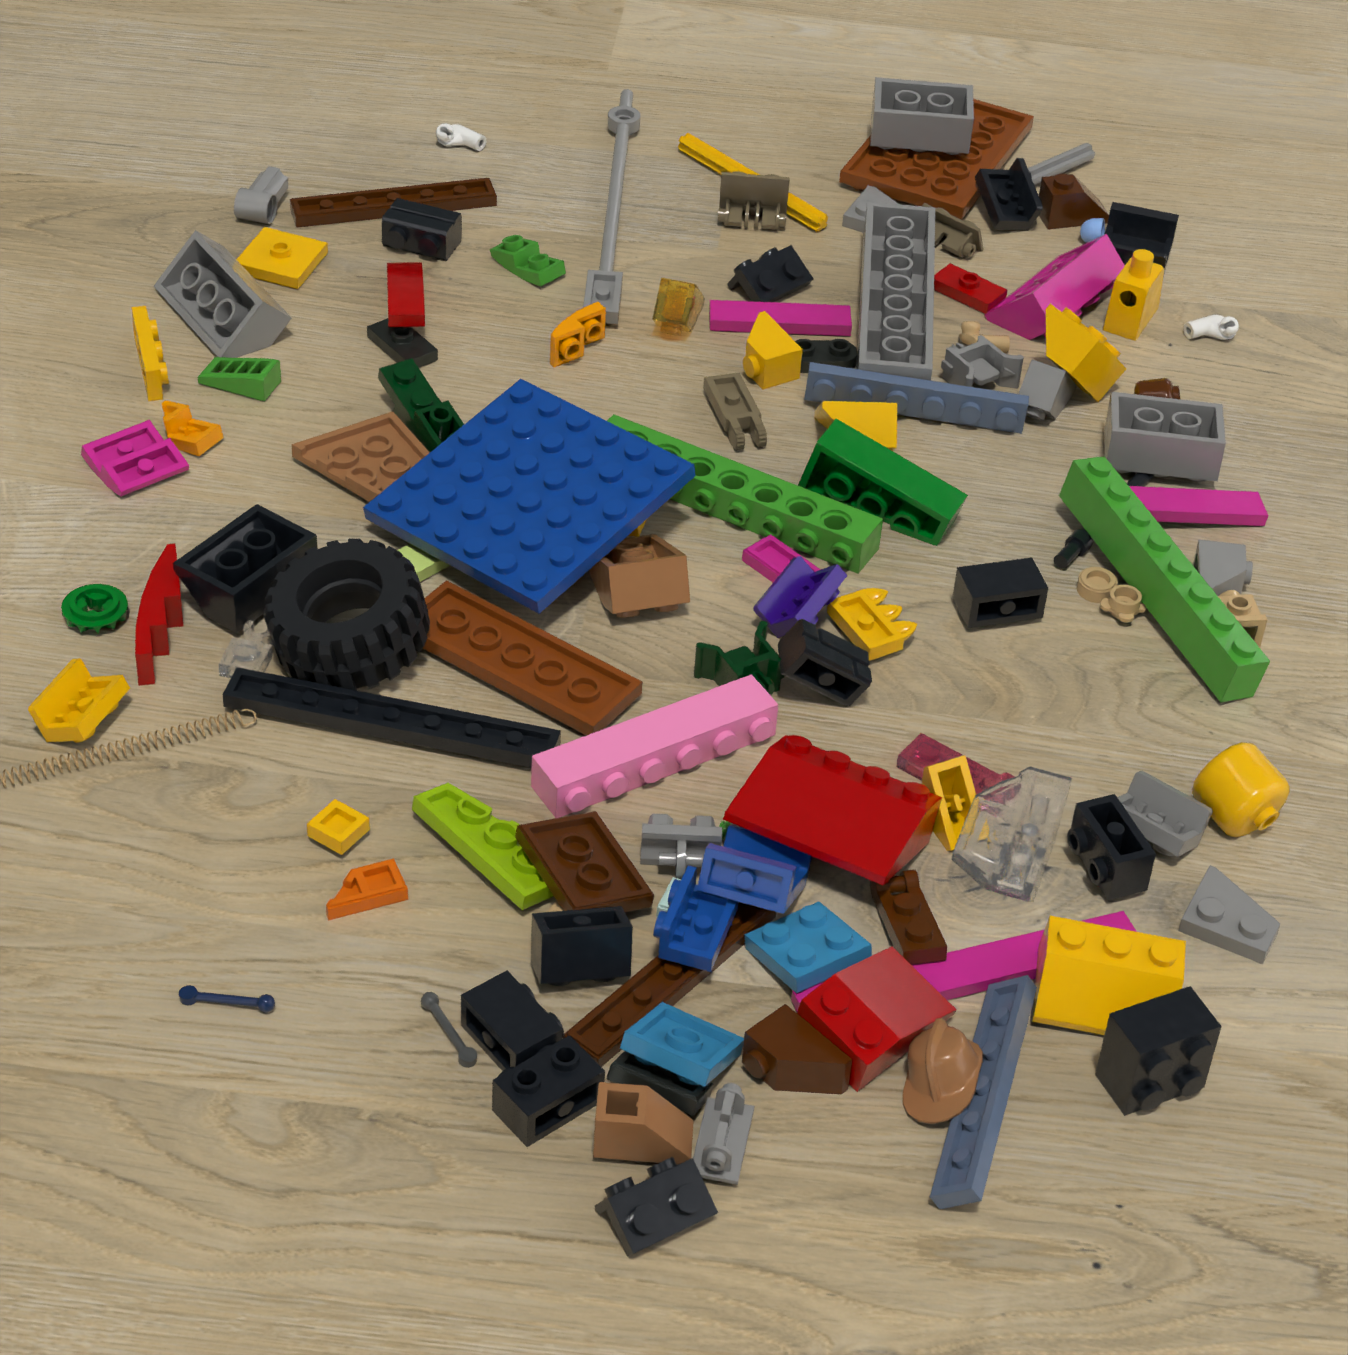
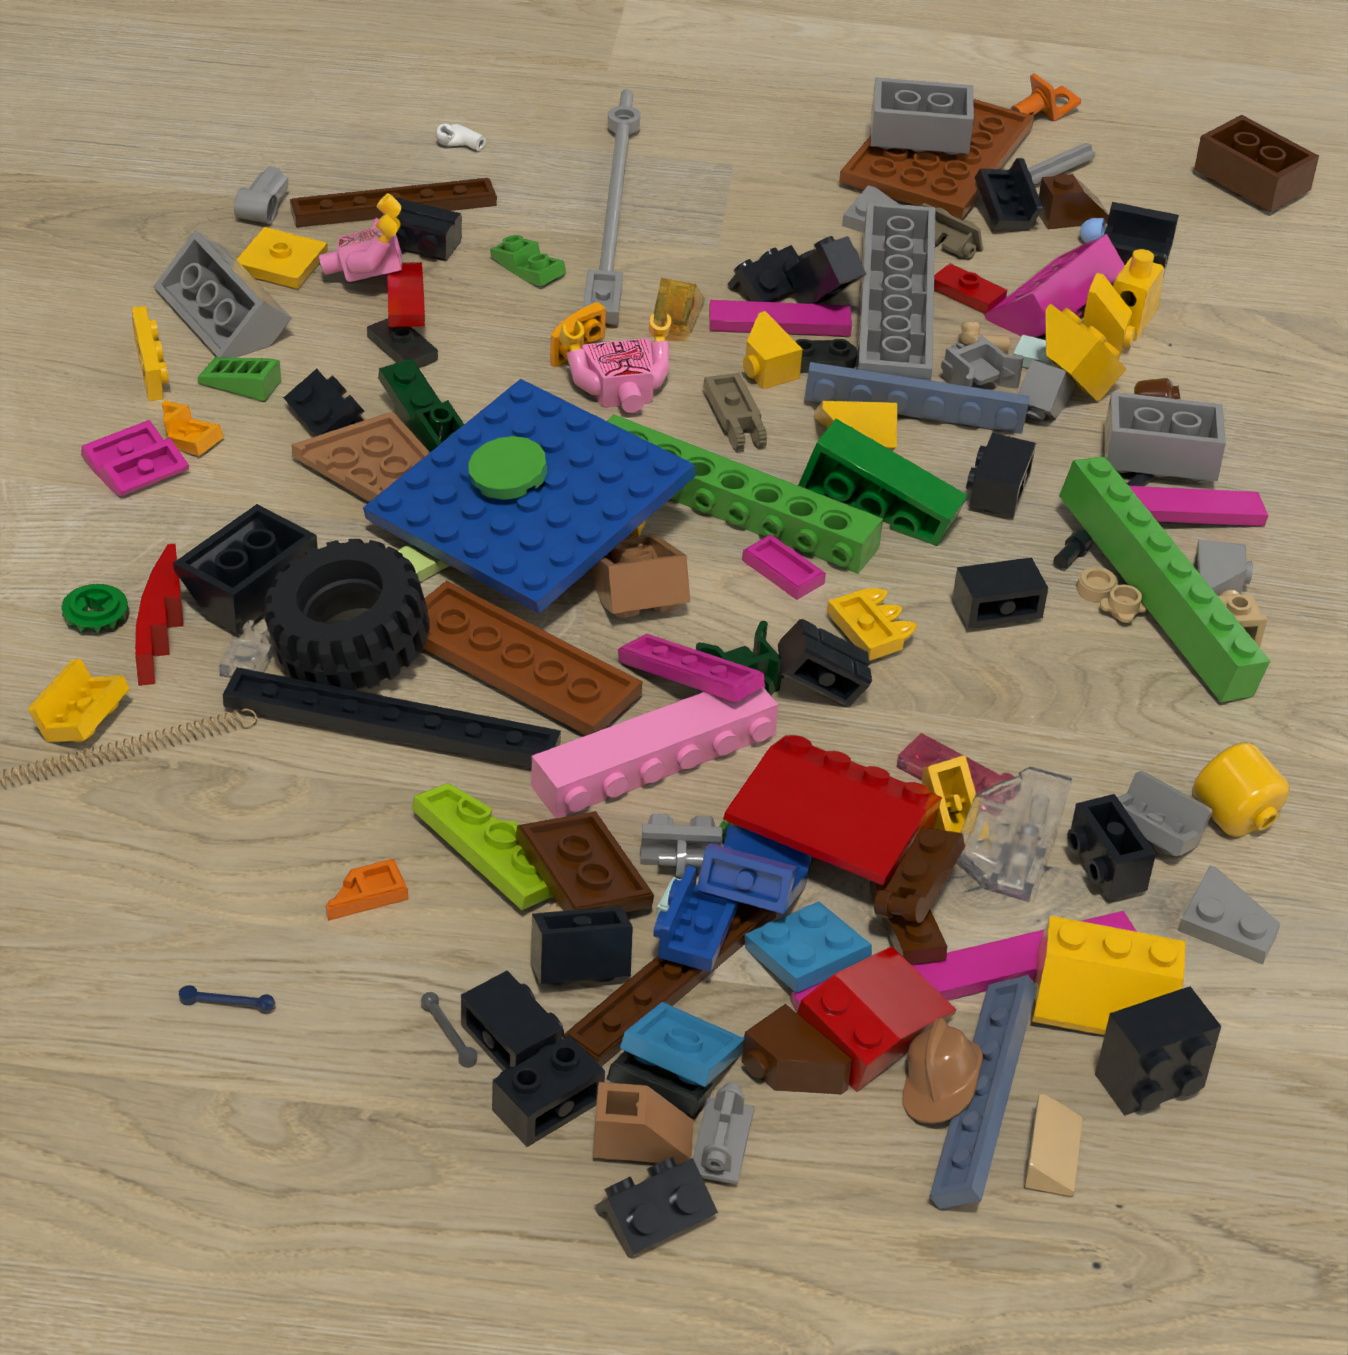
yellow plate [307,799,370,855] -> none
yellow axle [678,133,828,232] -> none
dark tan hinge [718,171,790,230] -> none
dark purple bracket [753,556,848,638] -> none
white arm [1183,315,1239,340] -> none
none -> black bracket [283,368,365,436]
none -> bright pink torso [319,193,402,282]
none -> bright green tile [468,436,548,500]
none -> bright pink torso [559,313,672,413]
none -> dark pink tile [618,633,765,702]
none -> black brick [787,236,866,304]
none -> reddish brown plate [874,827,965,923]
none -> black brick [966,432,1036,517]
none -> orange bracket [1011,73,1081,121]
none -> light aqua tile [1013,335,1051,368]
none -> tan slope [1025,1093,1083,1197]
none -> yellow slope [1083,273,1135,360]
none -> reddish brown brick [1194,115,1319,212]

